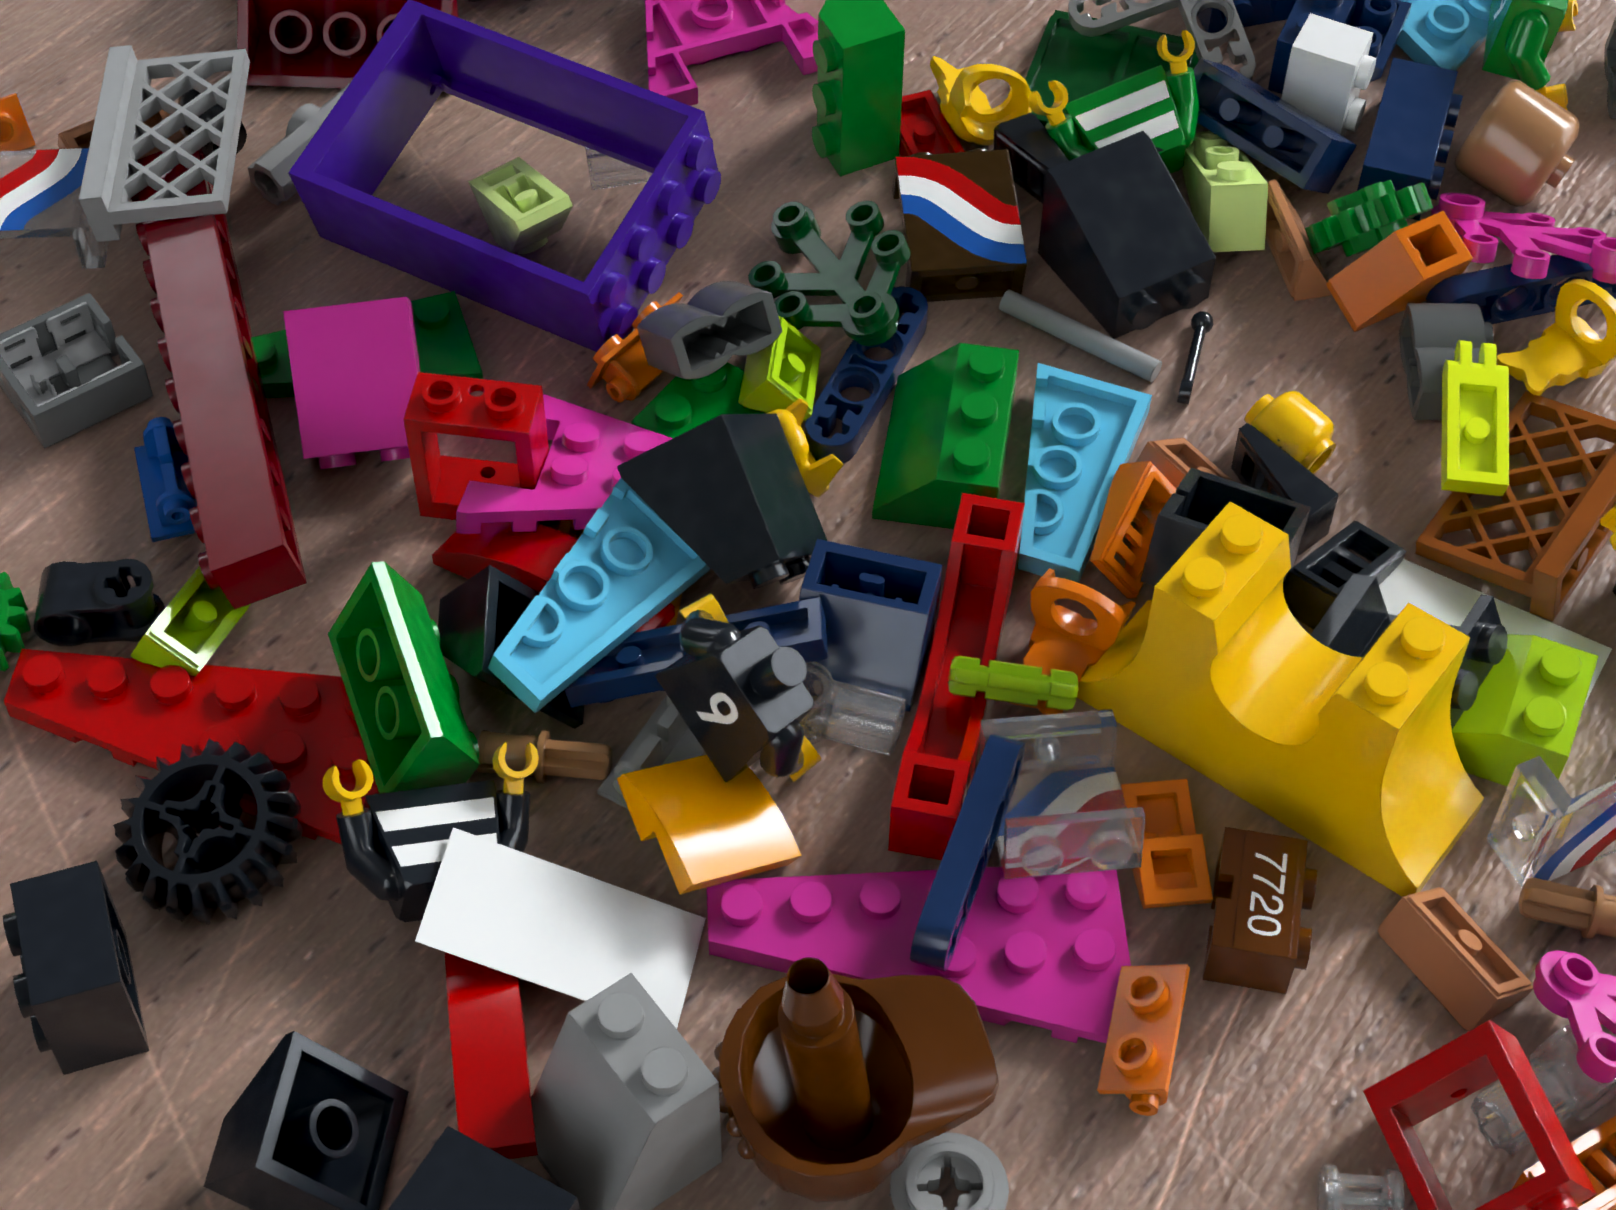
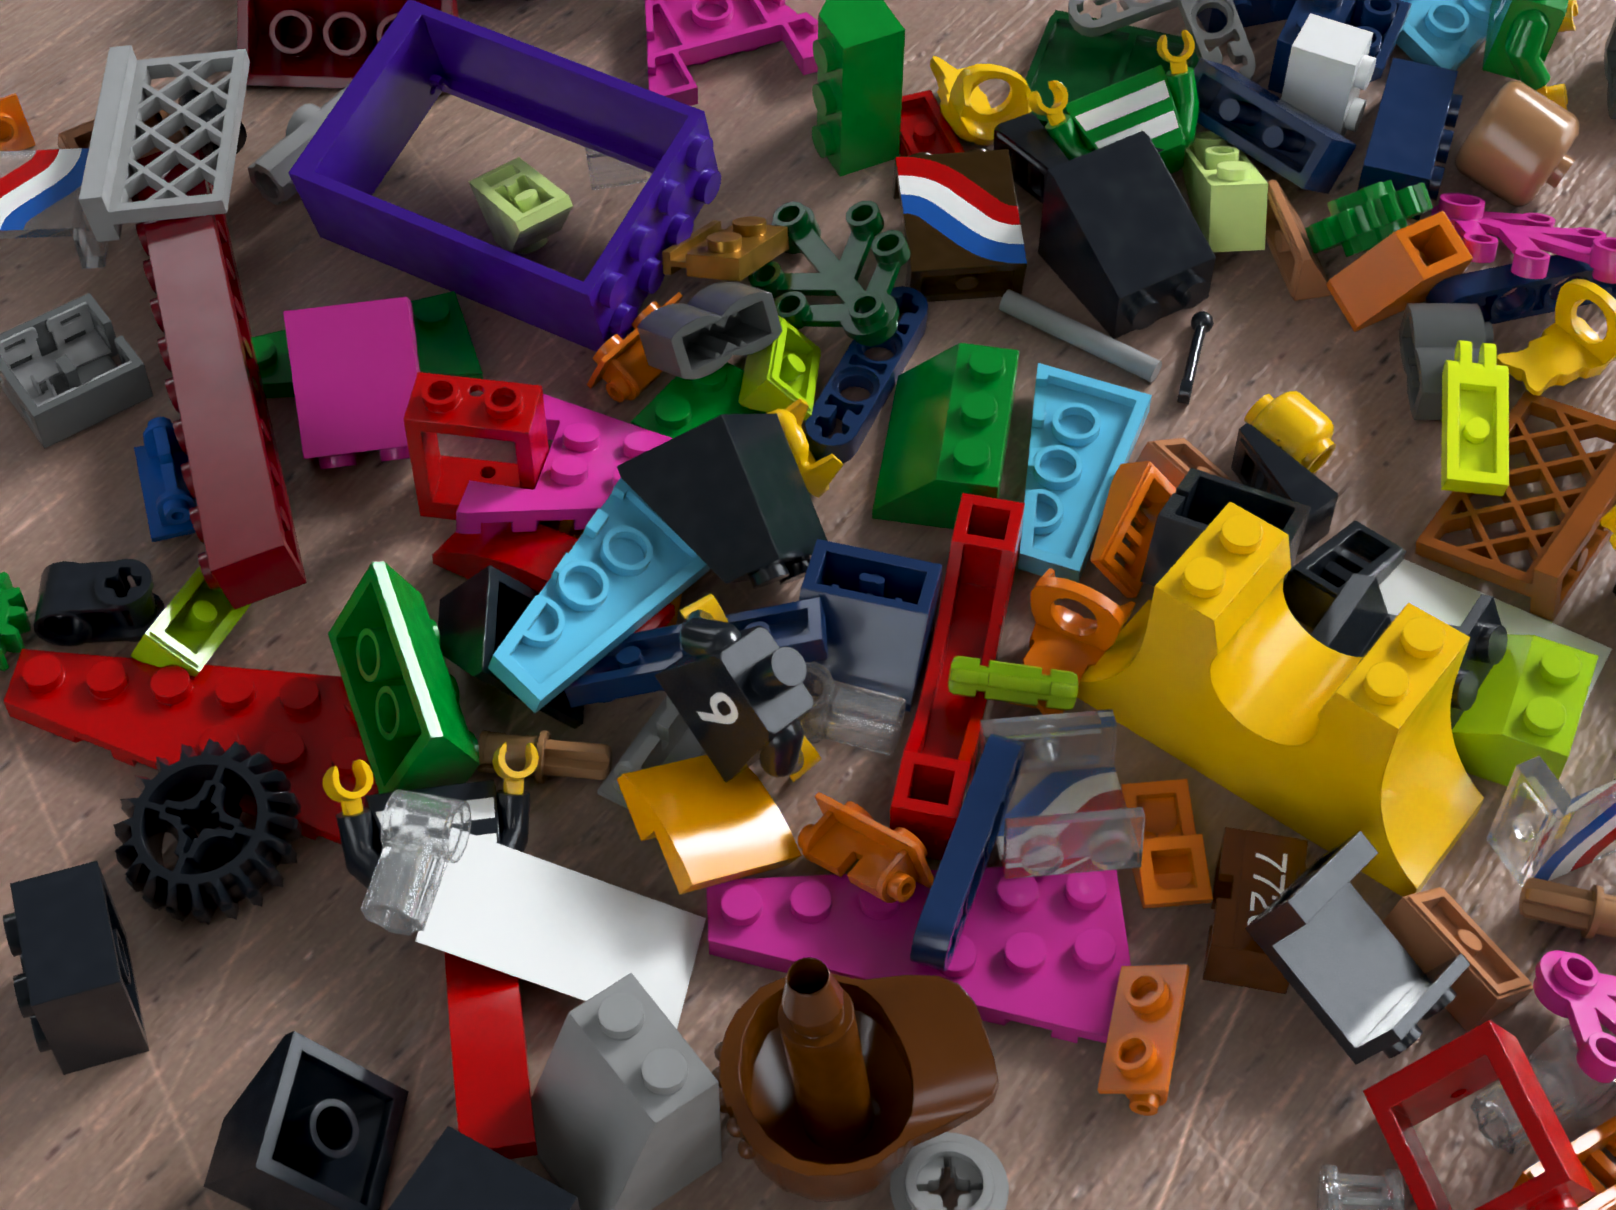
none -> clear piece [361,789,471,936]
none -> pearl gold plate [662,216,789,282]
none -> orange hinge [798,792,934,903]
none -> panel [1245,831,1470,1065]

